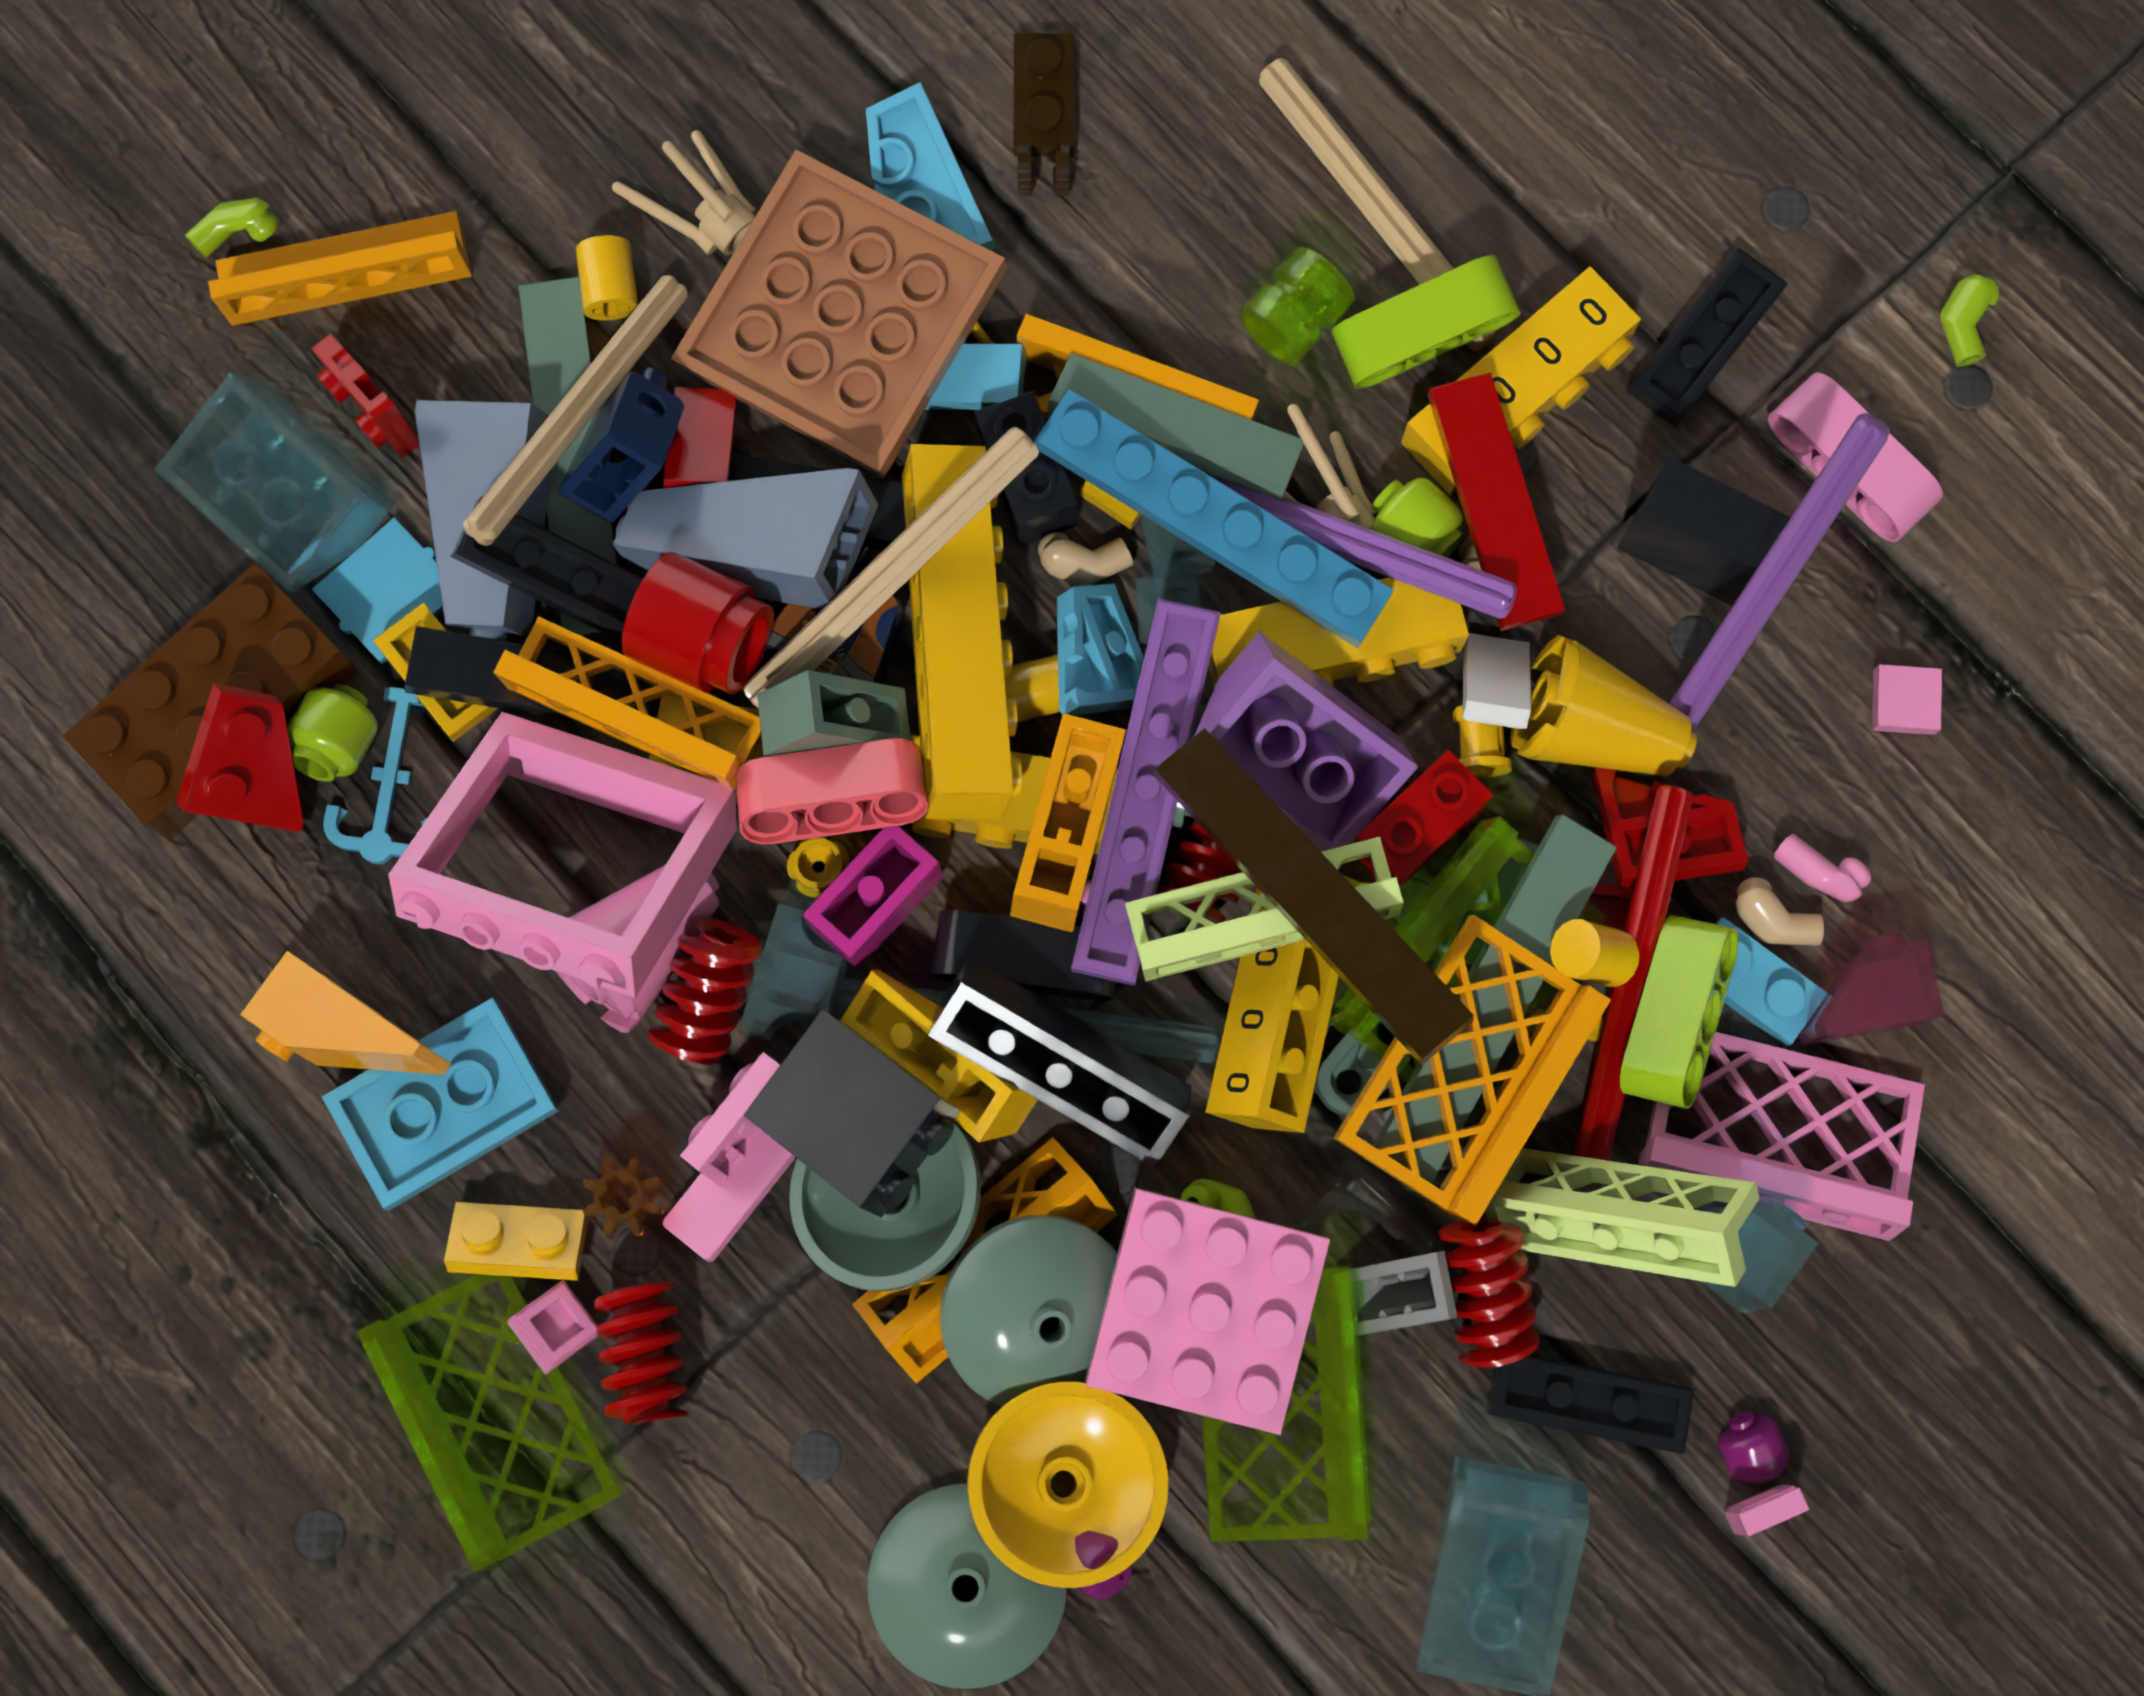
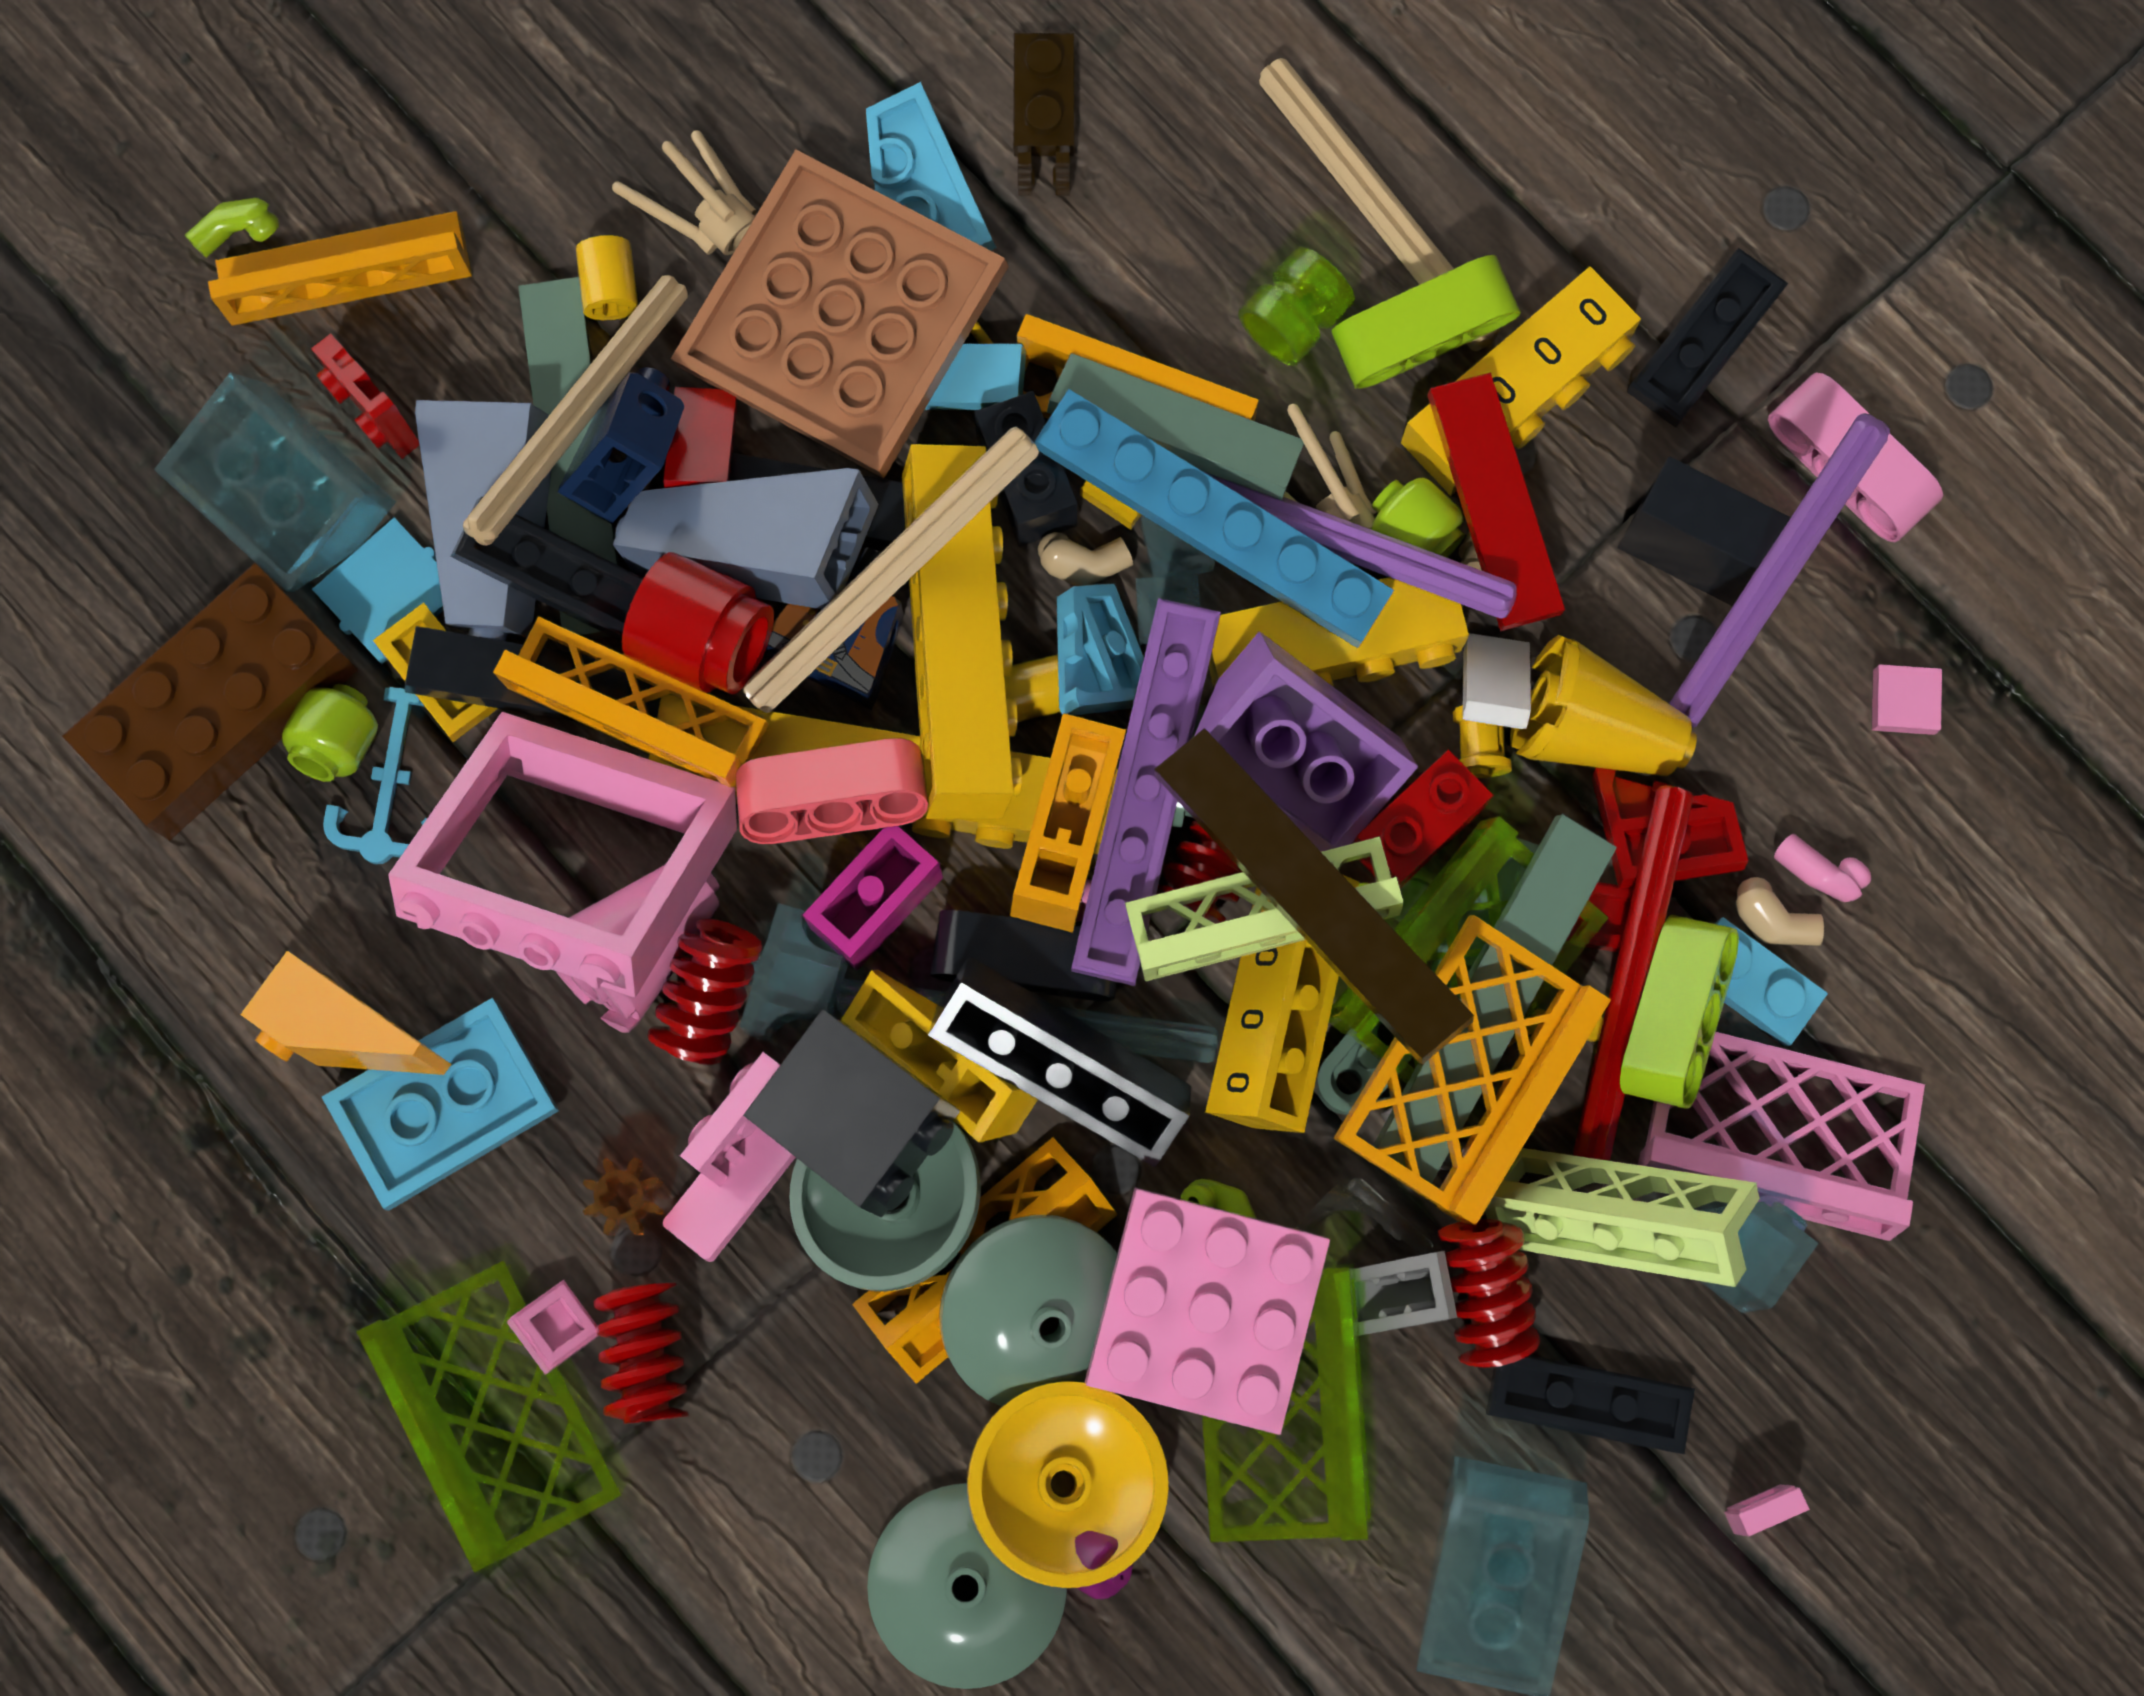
red wing [176,683,304,832] -> none
yellow plate [444,1202,588,1281] -> none
sand green slope [757,670,911,756] -> none
yellow plate [787,837,850,898] -> none
yellow piece [1550,919,1639,987] -> none
magenta piece [1717,1412,1790,1485] -> none
clear pink slope [1799,933,1944,1046] -> none
lime arm [1940,274,2000,367] -> none

